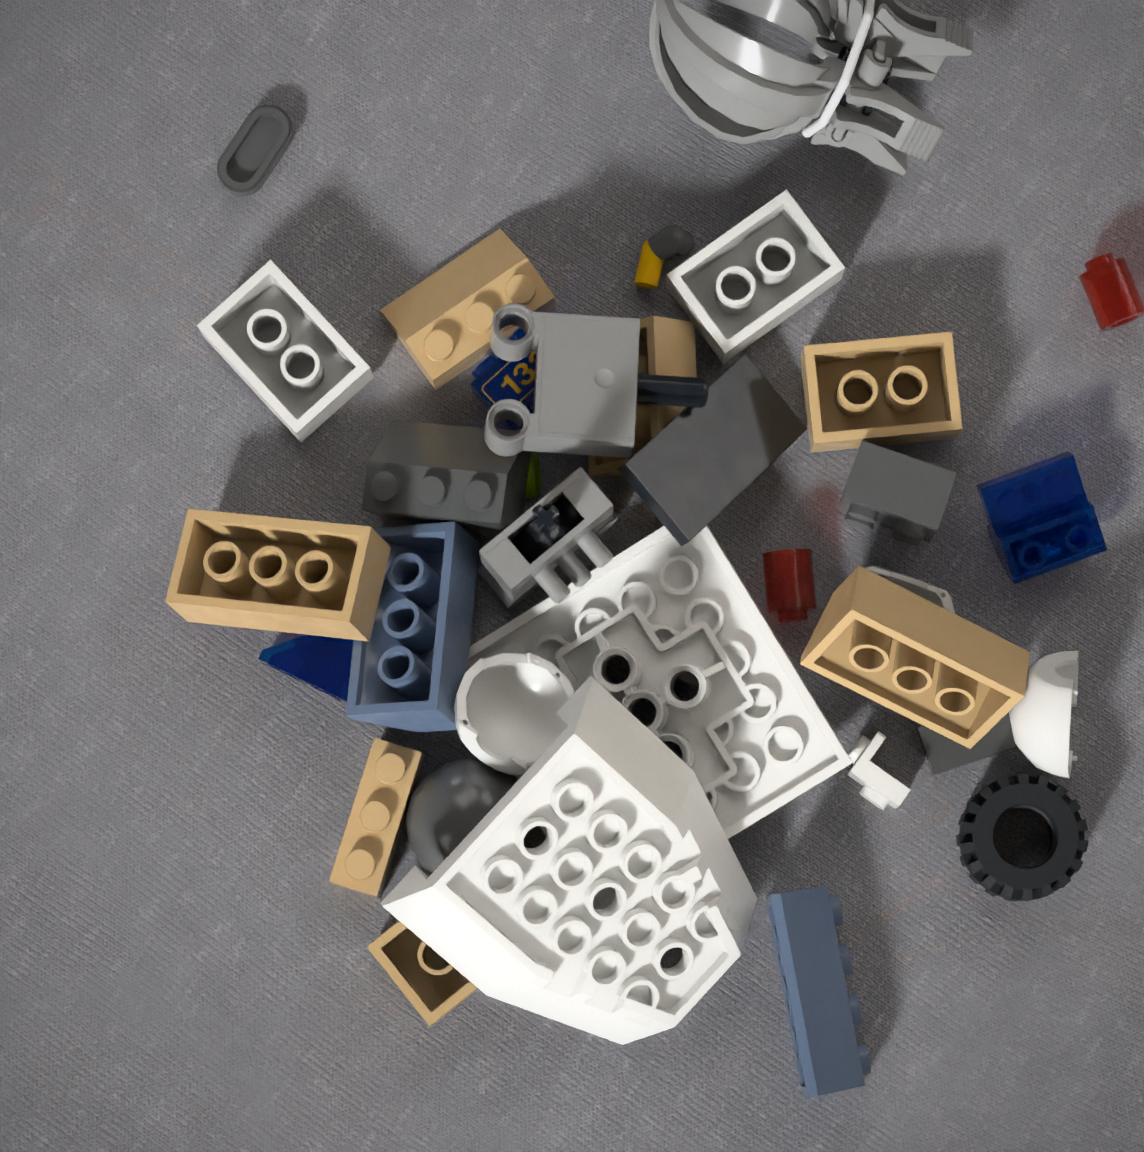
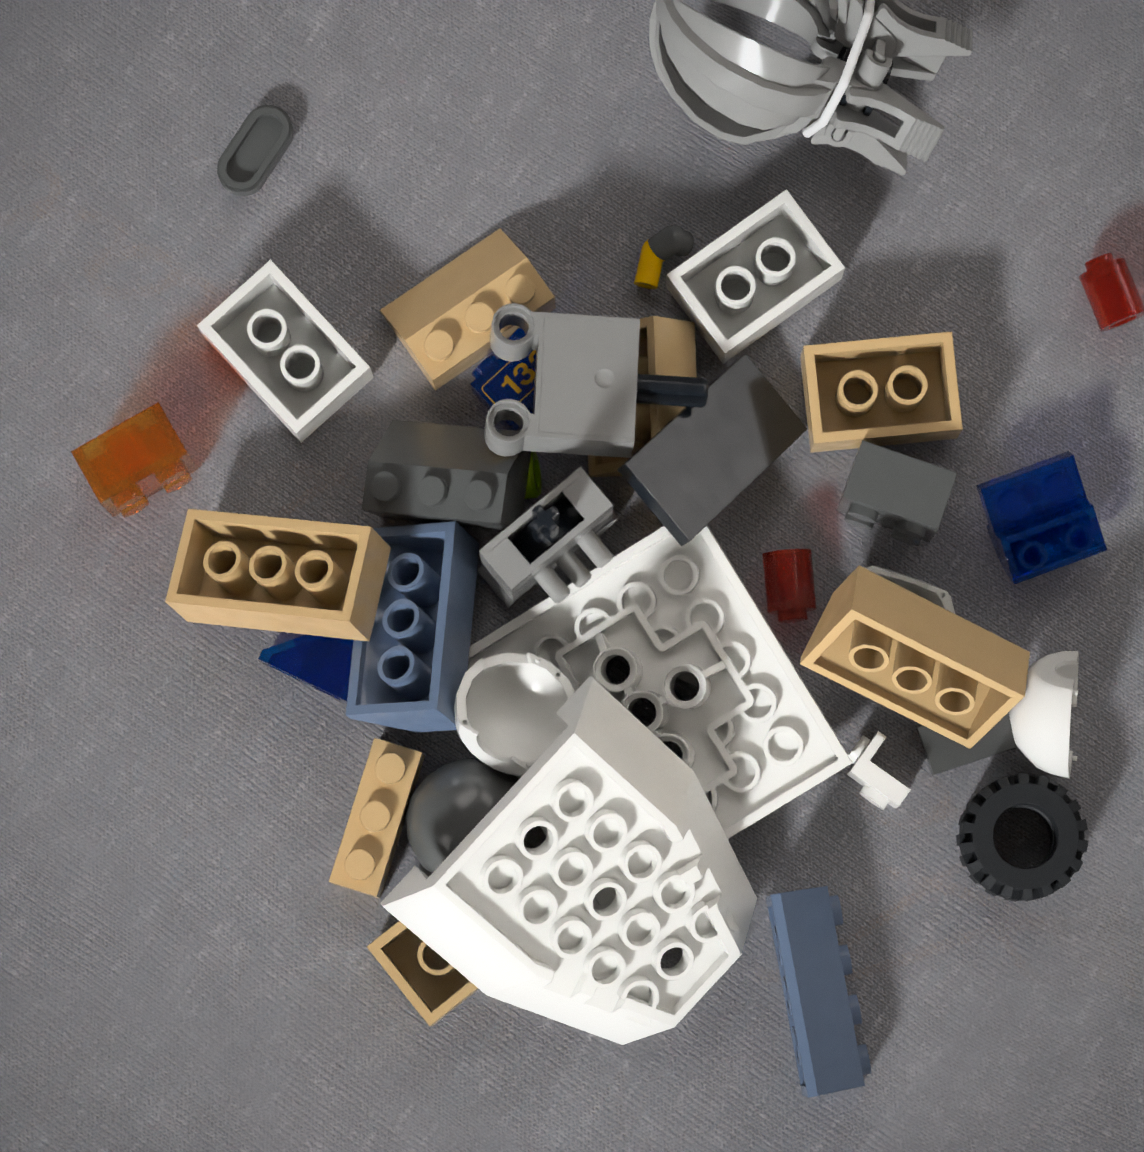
none -> clear orange brick [71,402,199,518]

